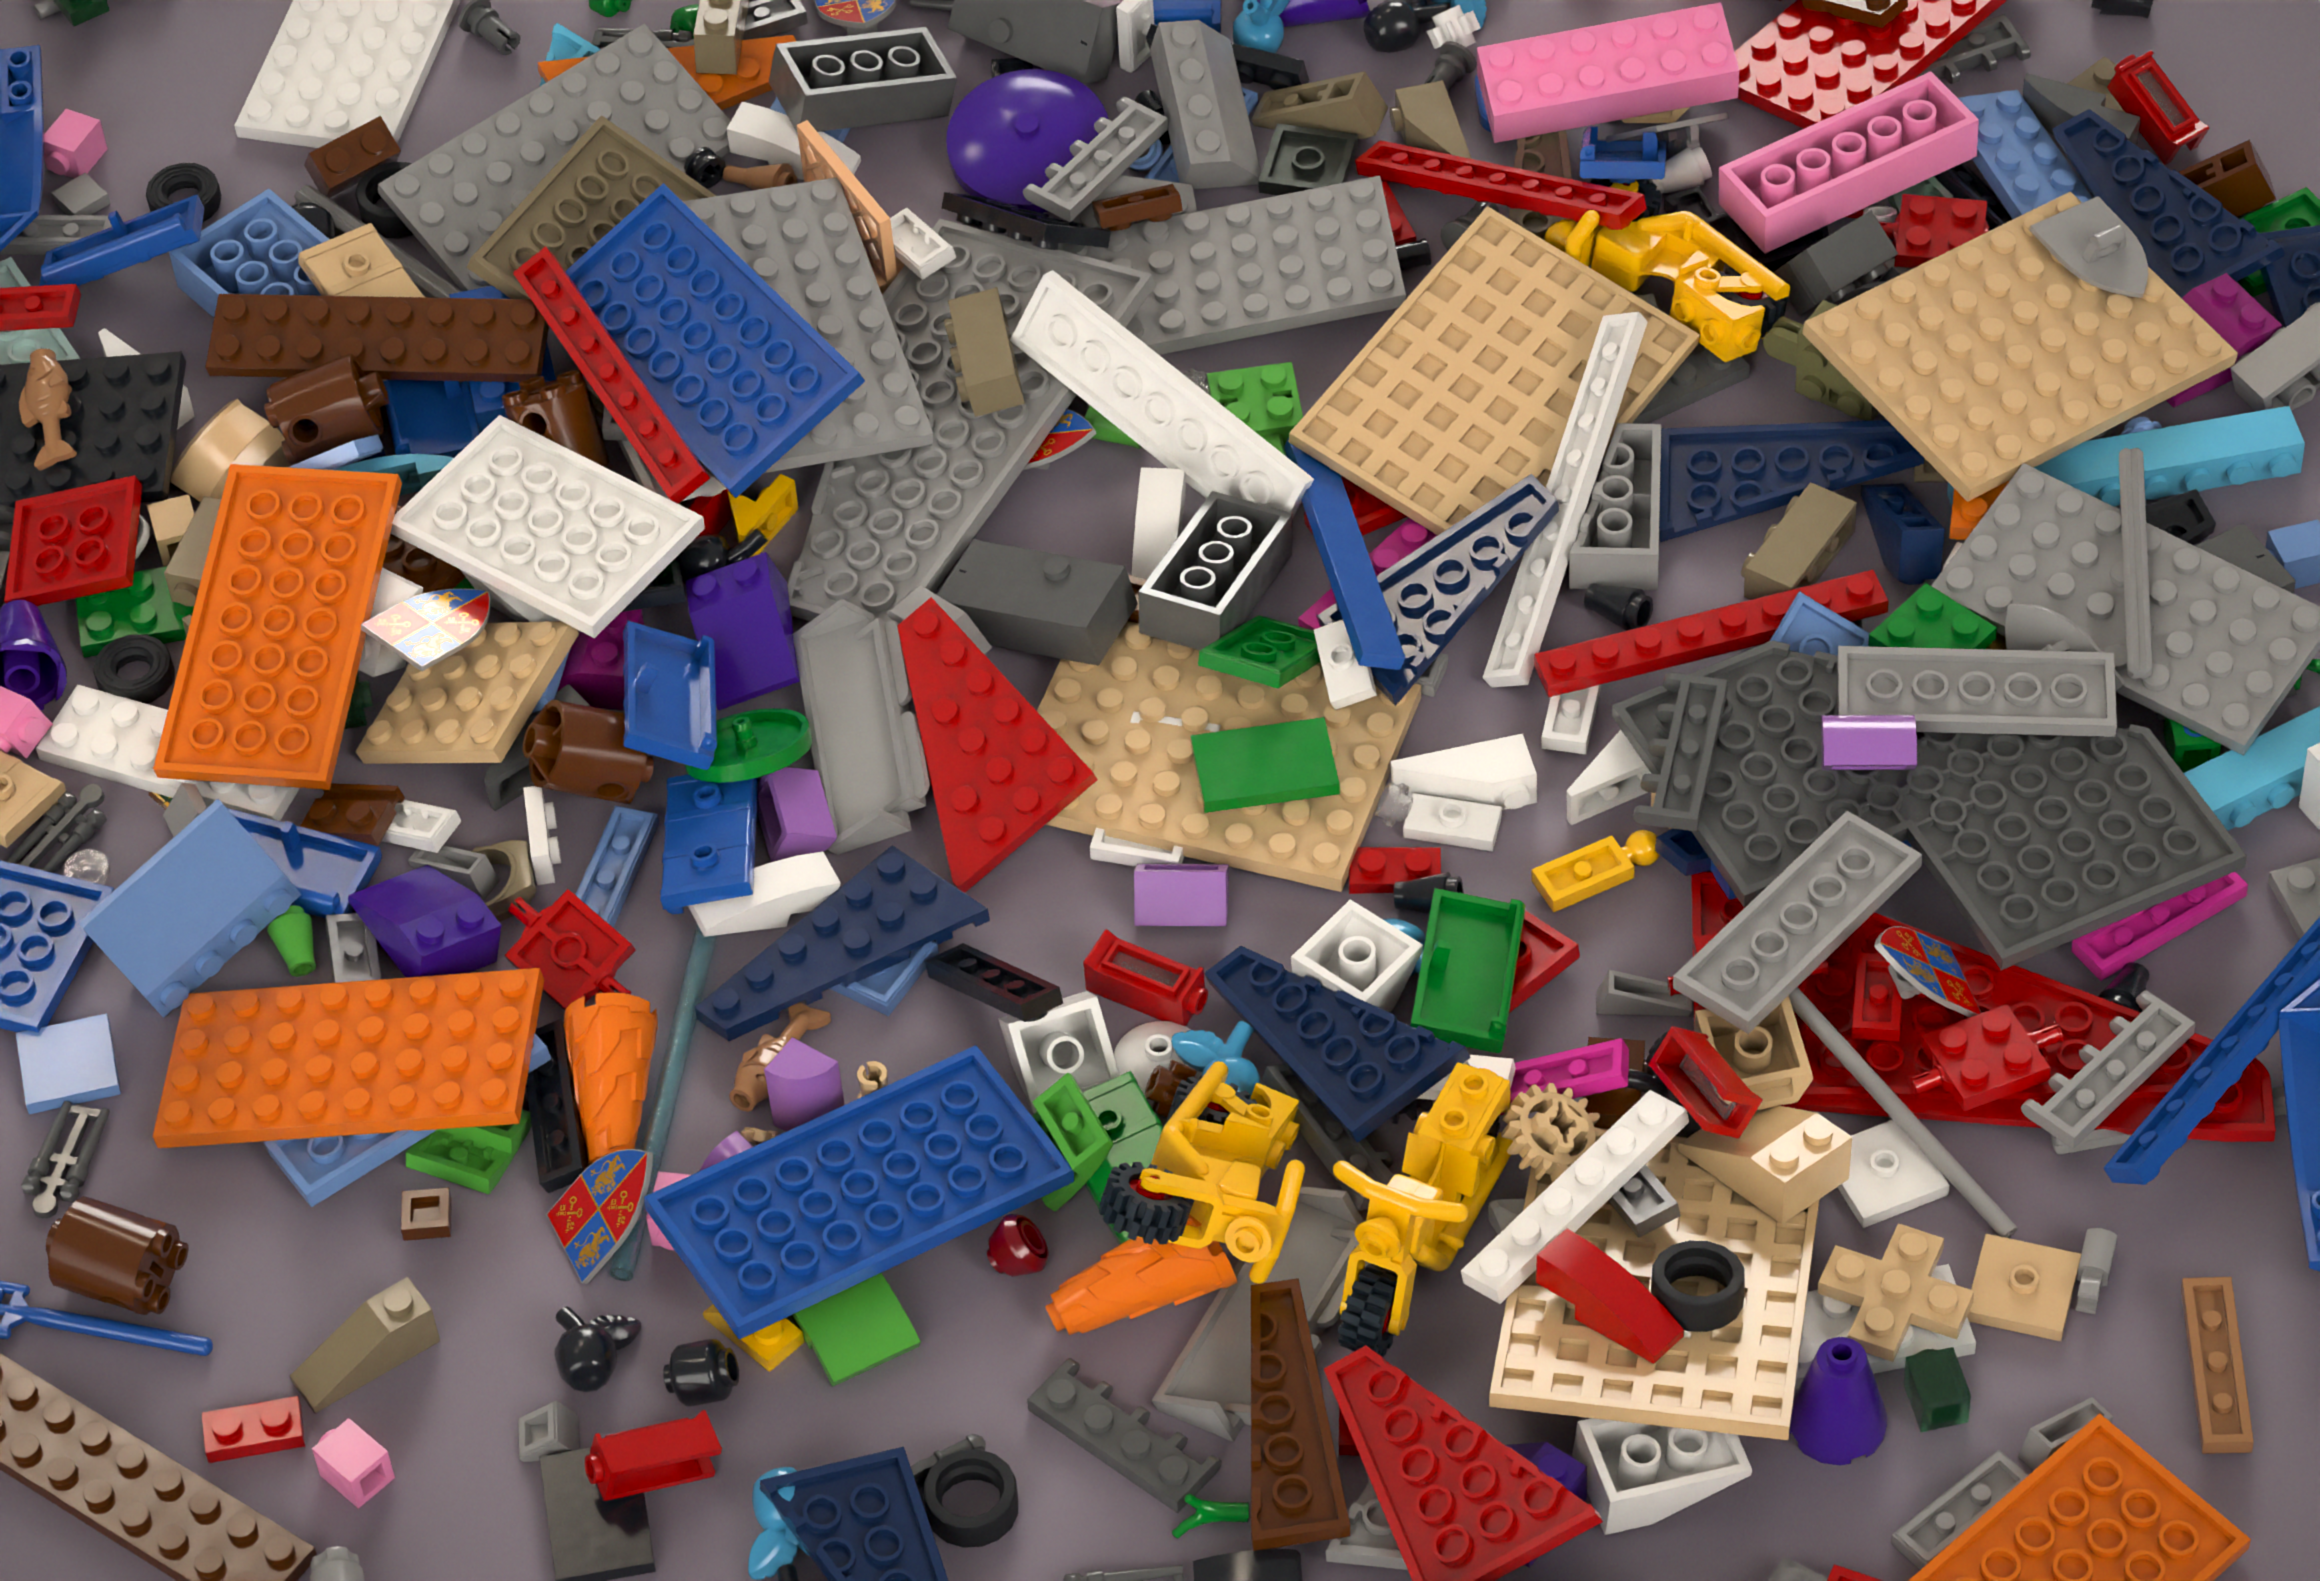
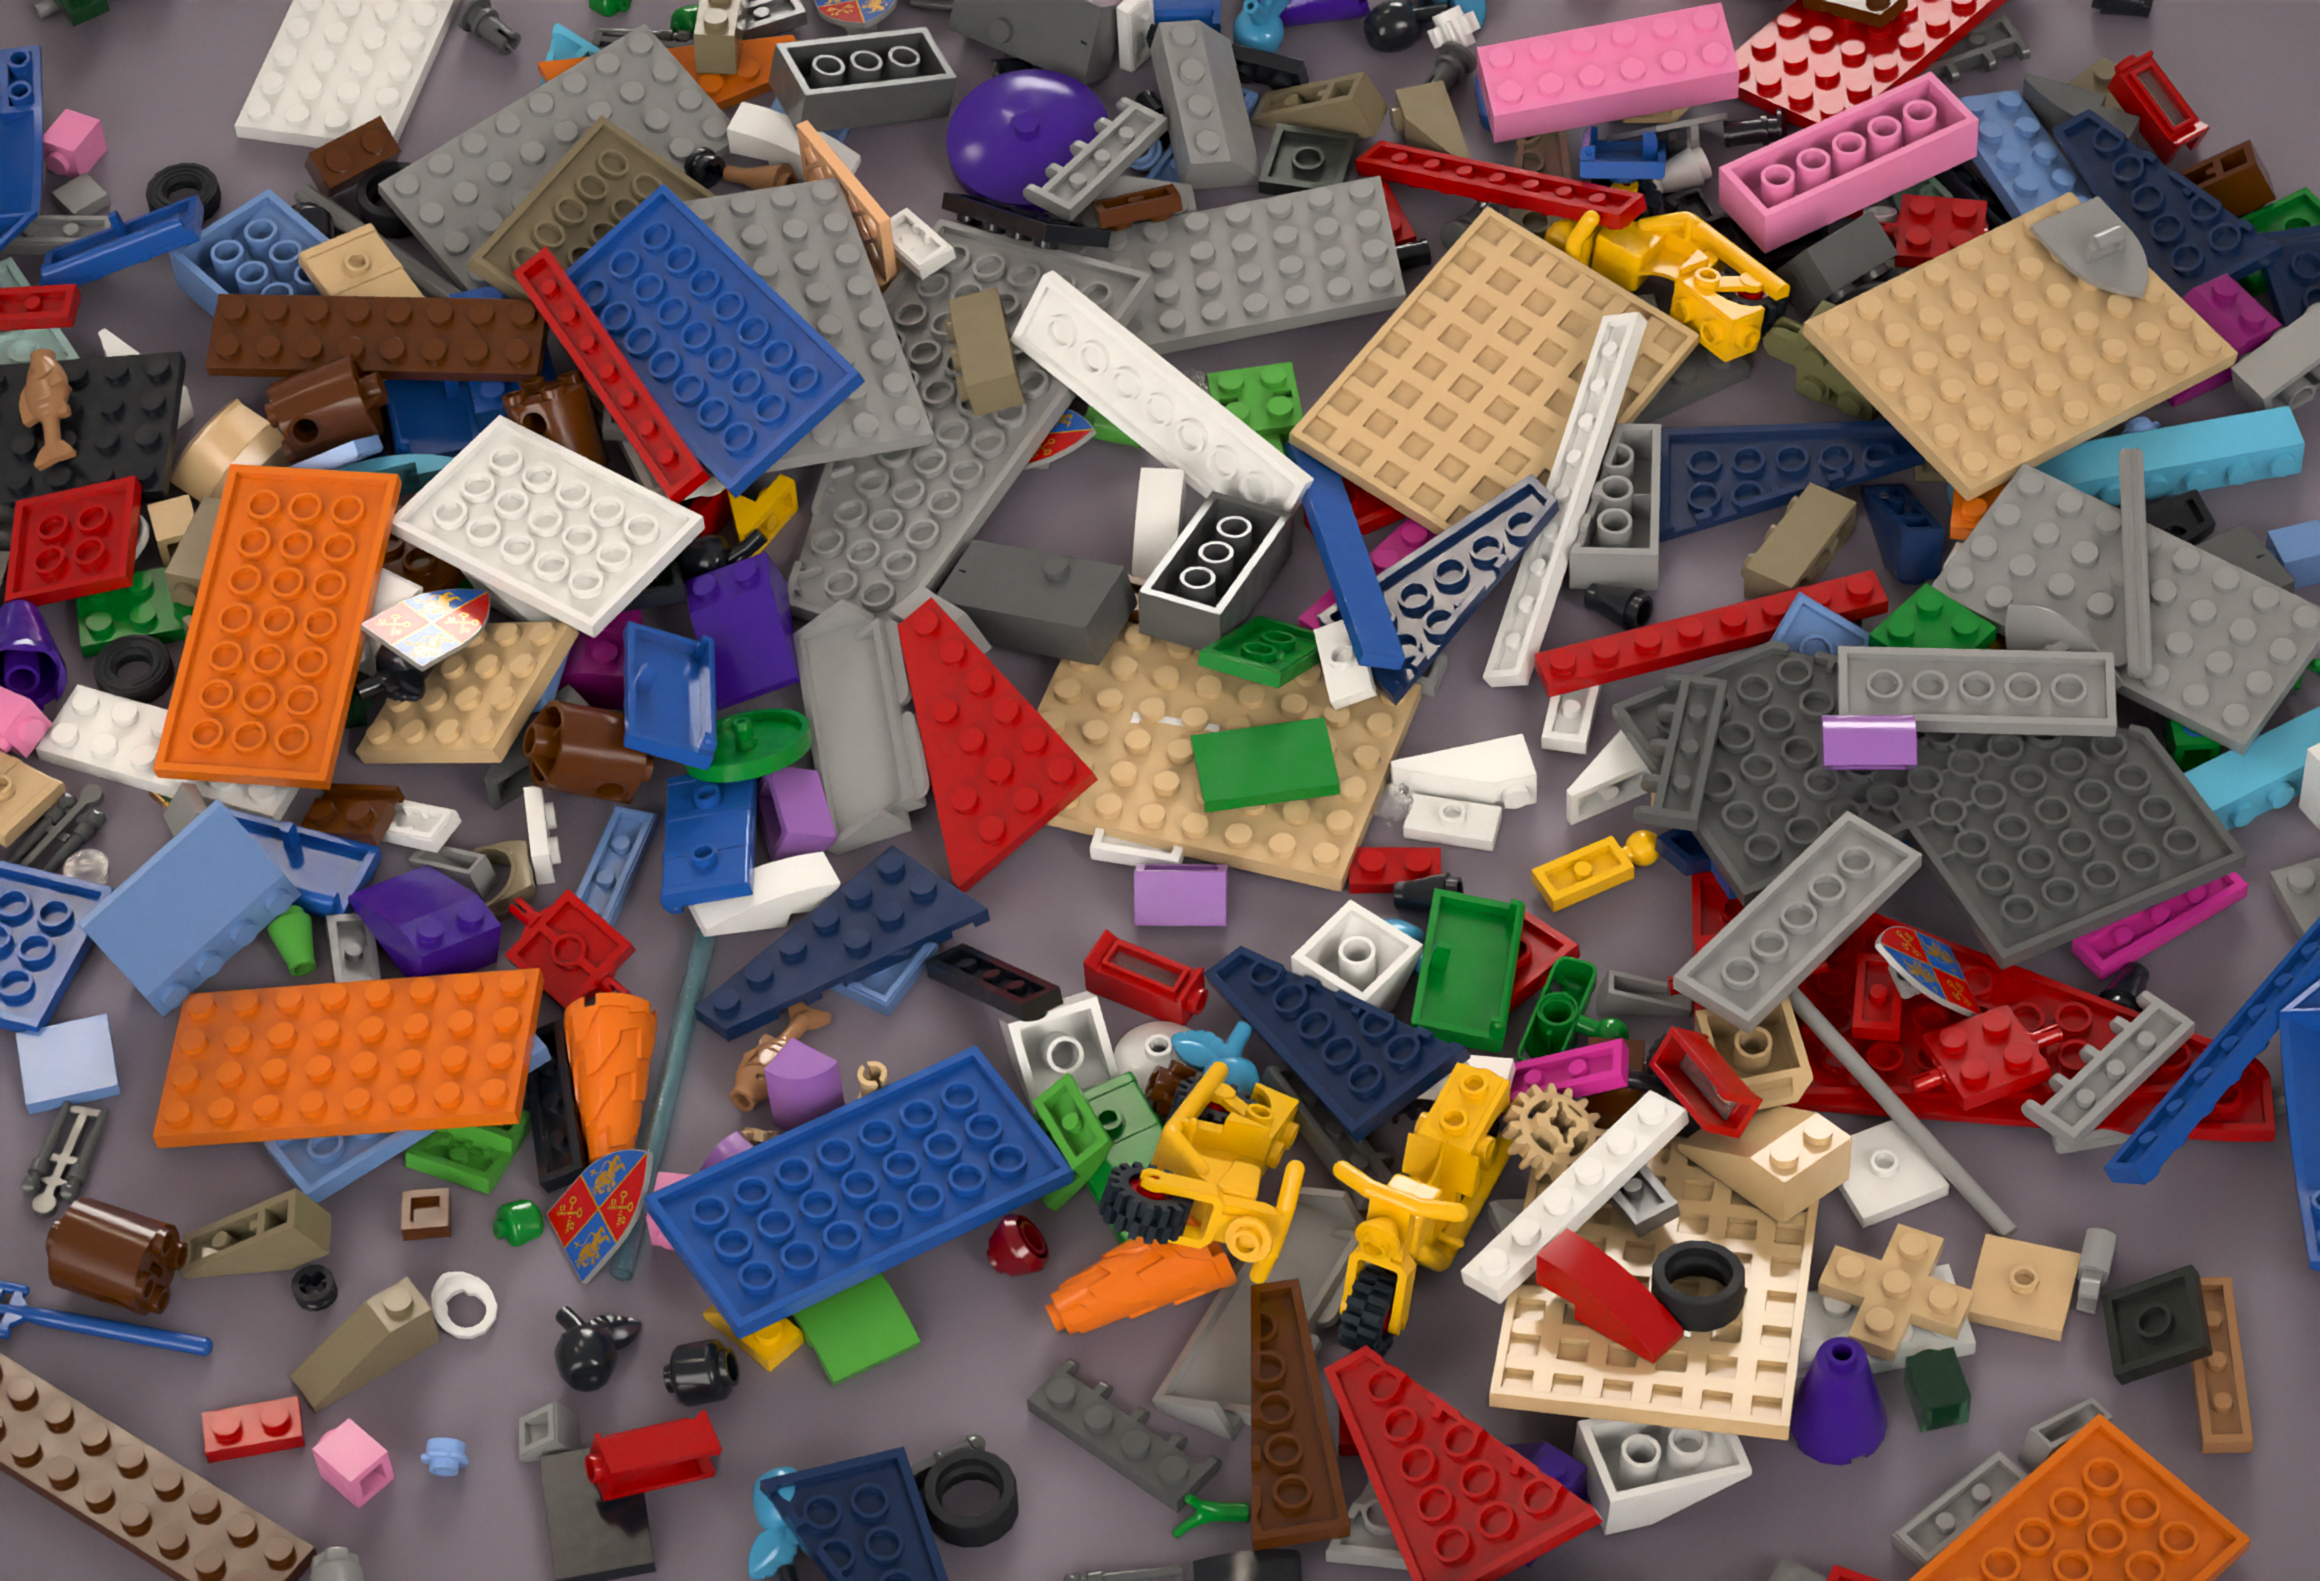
none -> dark tan slope [180,1188,332,1279]
none -> black bush [291,1264,338,1311]
none -> black piece [354,644,434,702]
none -> light blue plate [420,1437,469,1476]
none -> white piece [431,1272,498,1339]
none -> green piece [493,1199,544,1247]
none -> green piece [1517,956,1629,1062]
none -> black pin [1723,108,1788,148]
none -> pearl dark grey plate [2101,1264,2213,1385]

